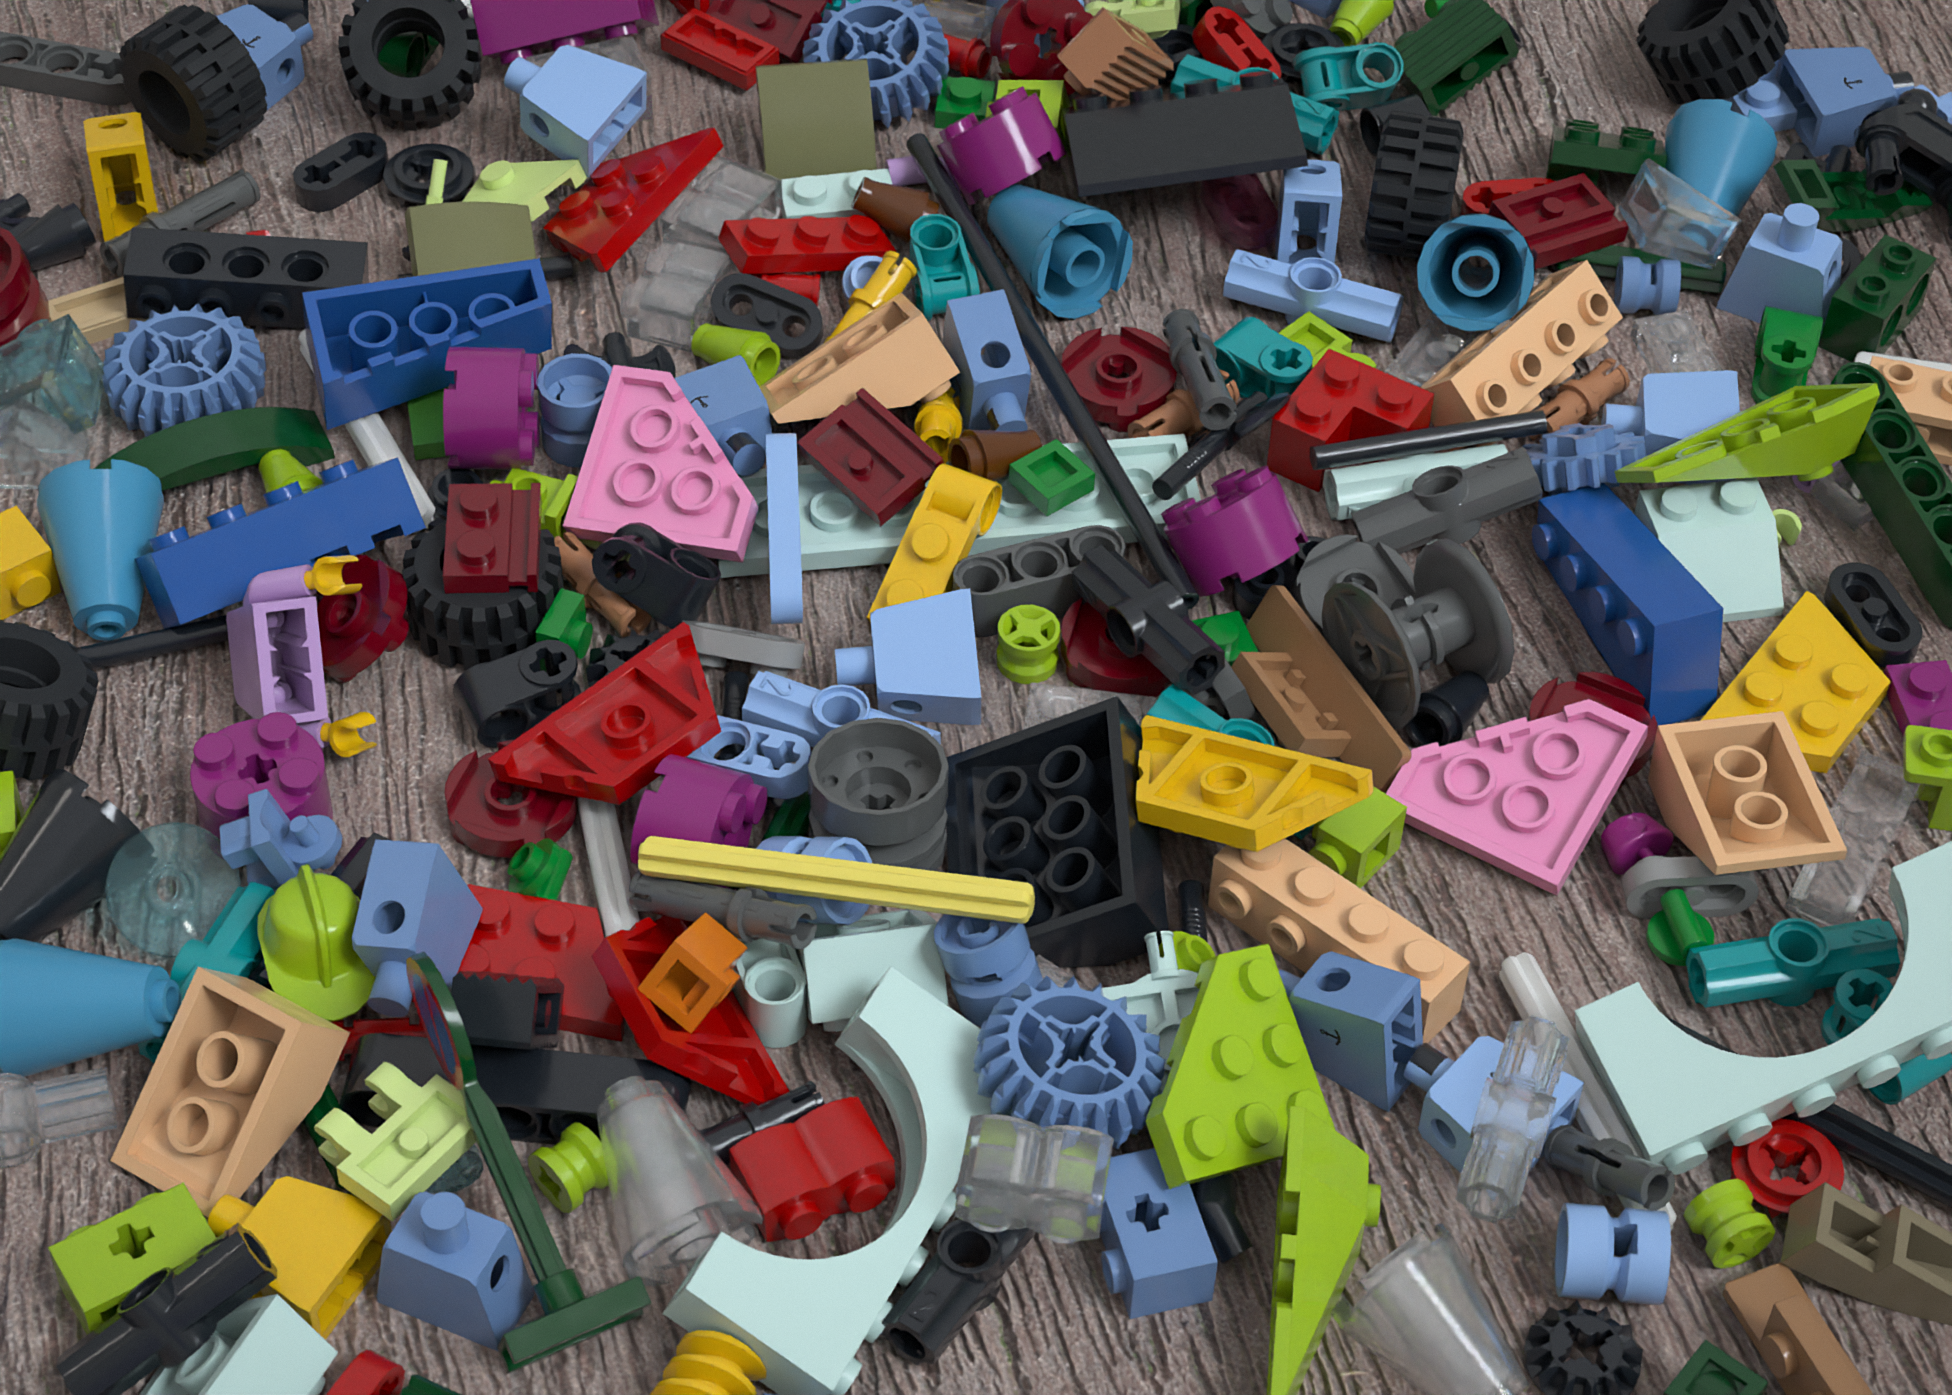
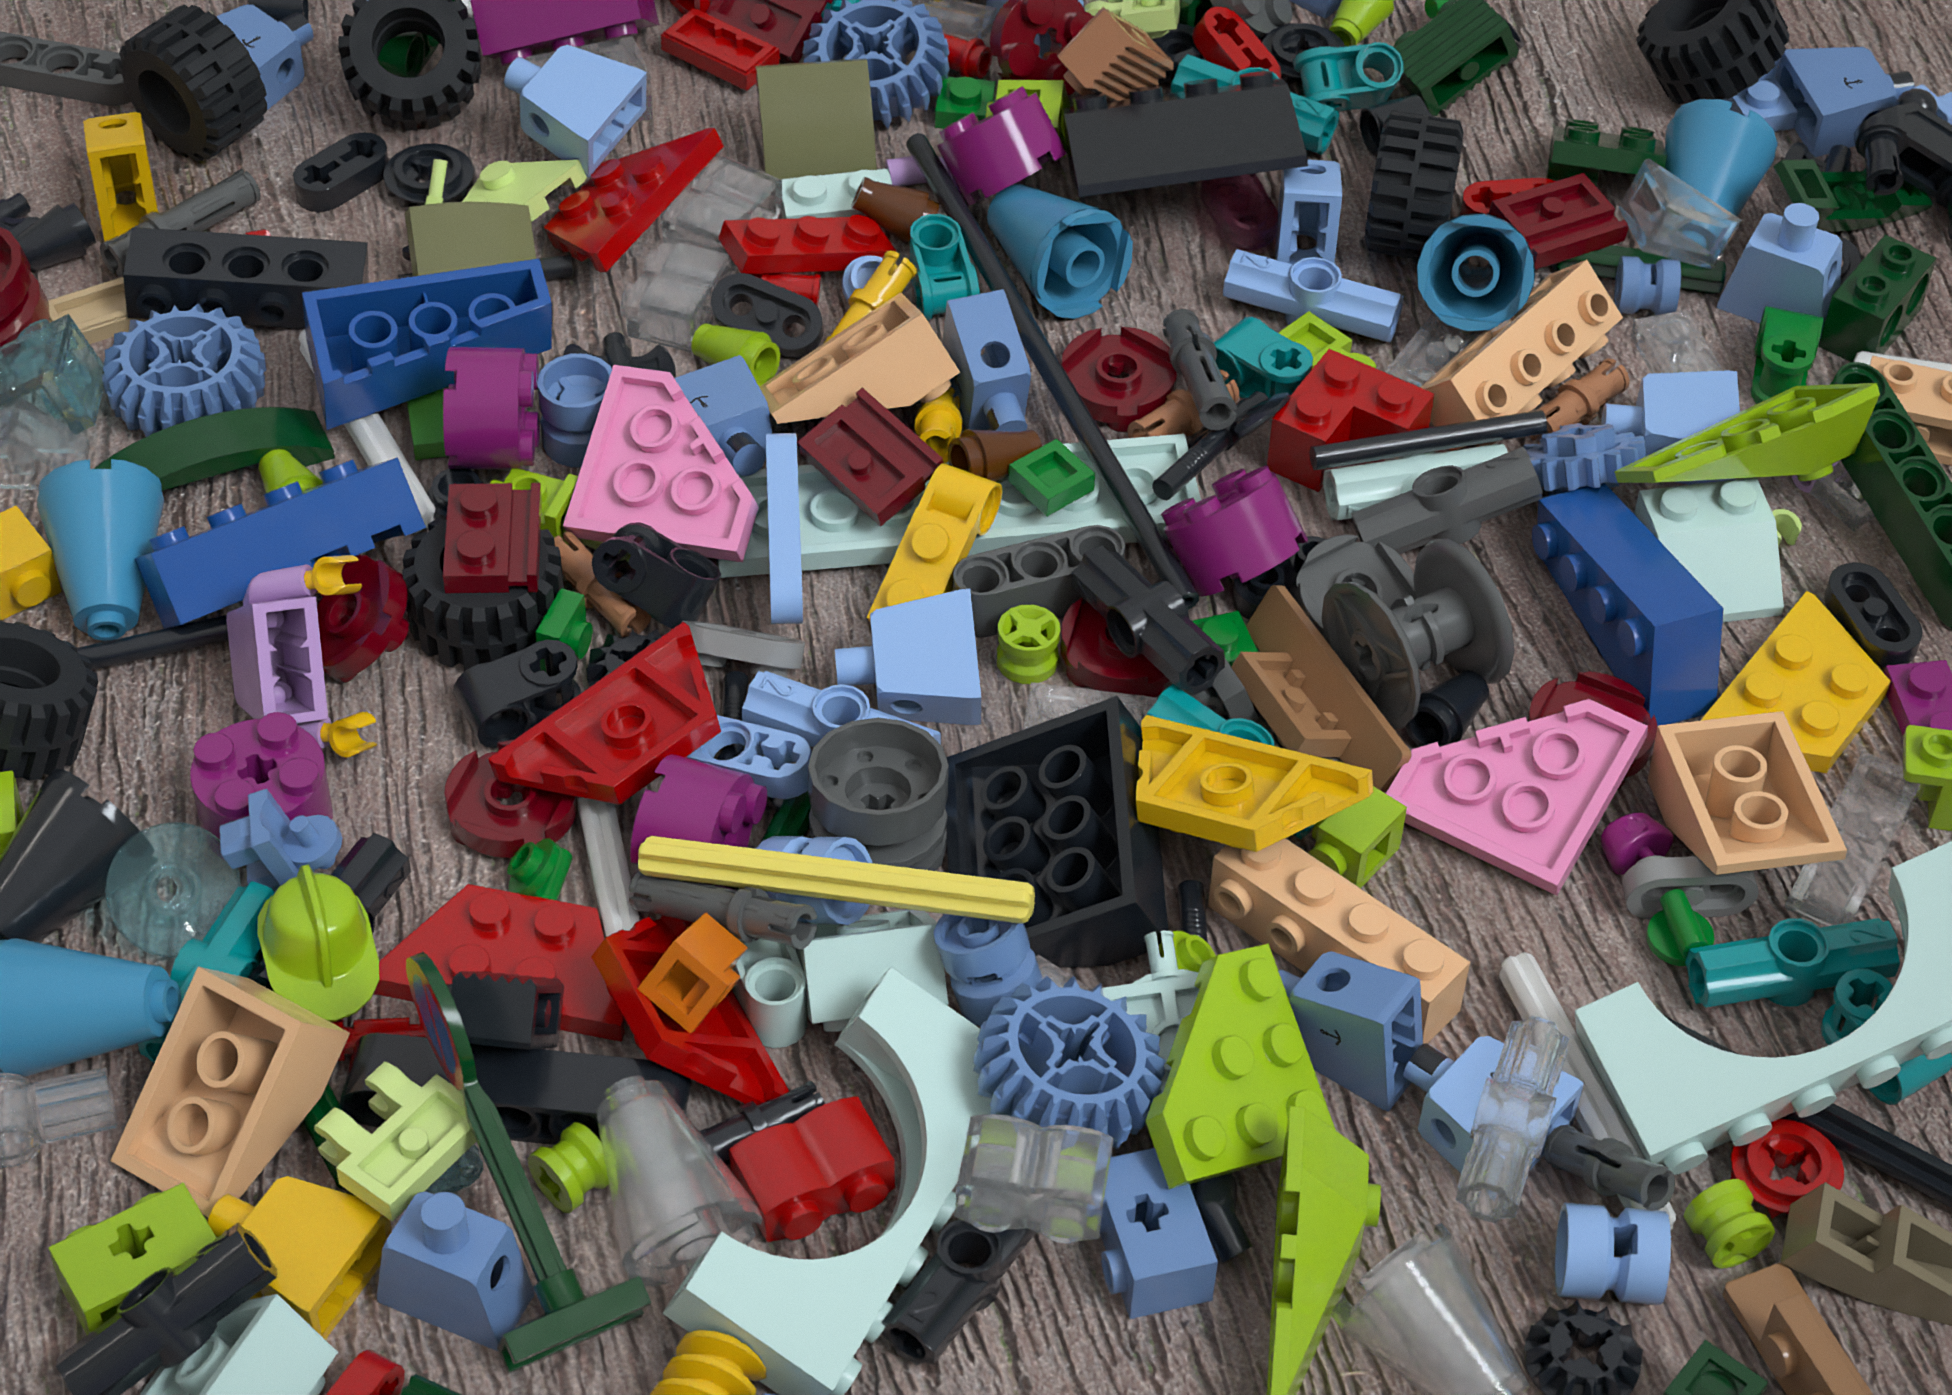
medium blue torso [352,839,483,1017] -> none

